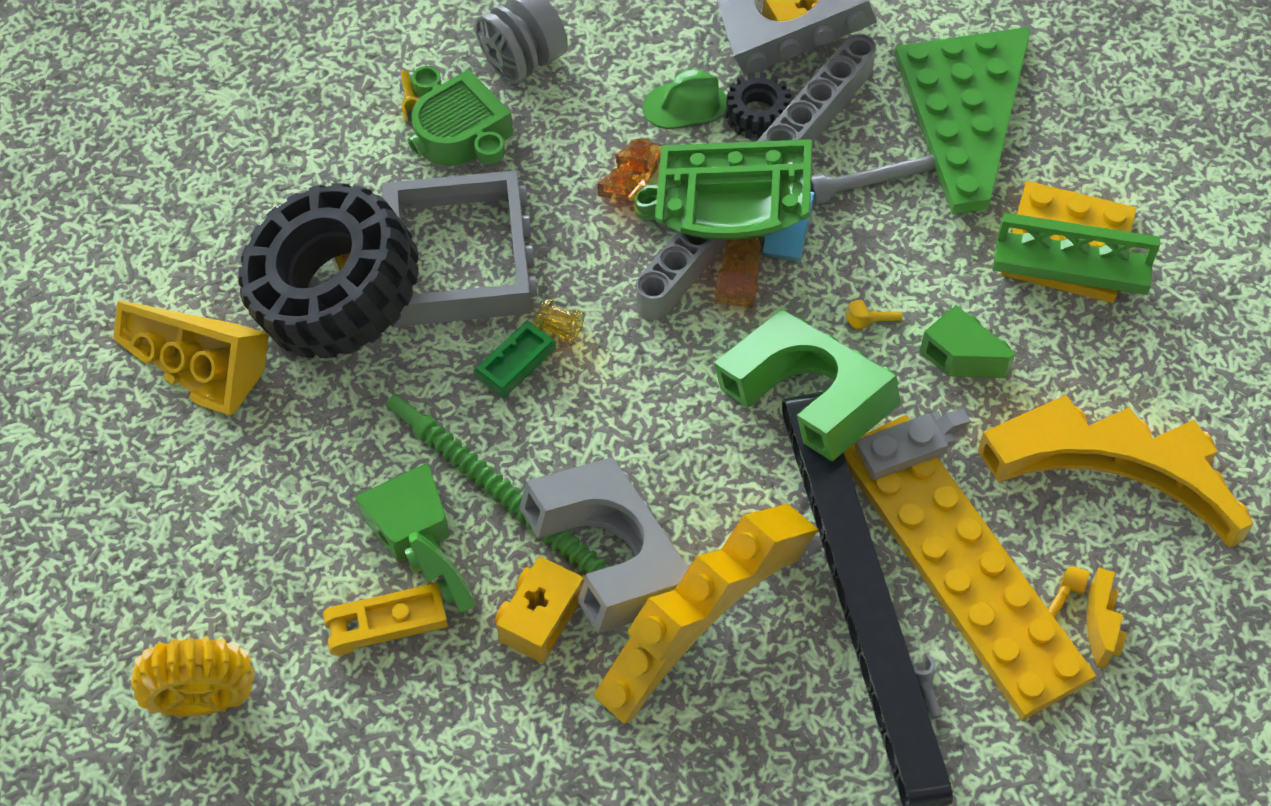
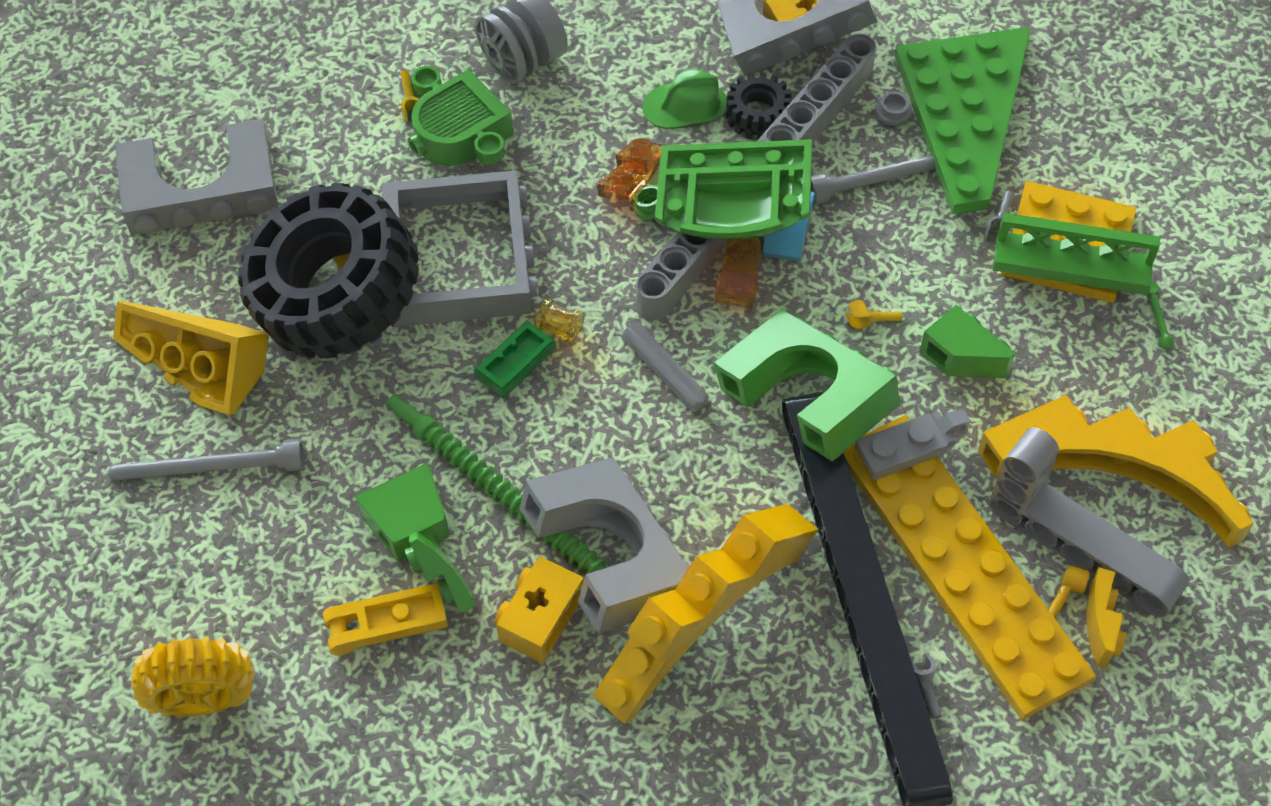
none -> light grey piece [108,438,305,481]
none -> light grey arch [115,118,279,235]
none -> light grey axle [623,322,709,413]
none -> light grey plate [875,91,912,126]
none -> light grey hand [984,191,1015,241]
none -> light grey beam [990,427,1189,617]
none -> bright green hinge [1145,281,1174,349]

